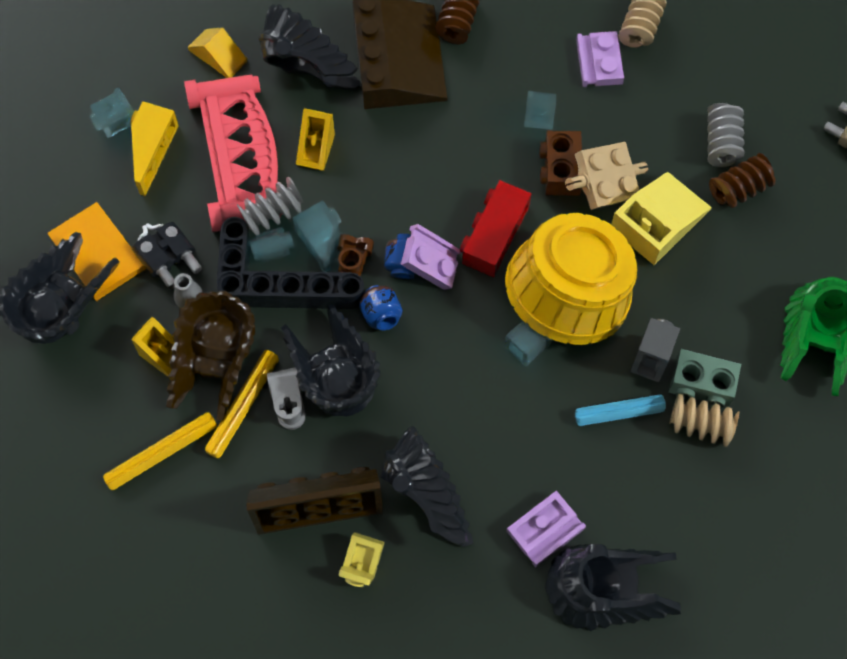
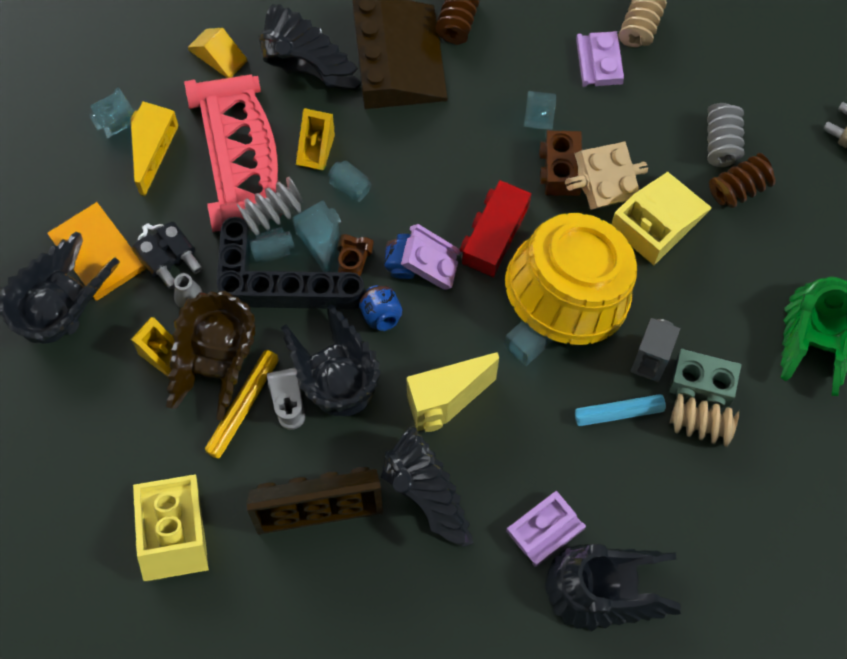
yellow axle [103,412,217,490] -> none
light yellow bracket [338,532,385,587] -> none
none -> light yellow slope [133,474,209,582]
none -> clear light blue brick [328,160,372,202]
none -> light yellow slope [407,352,499,432]

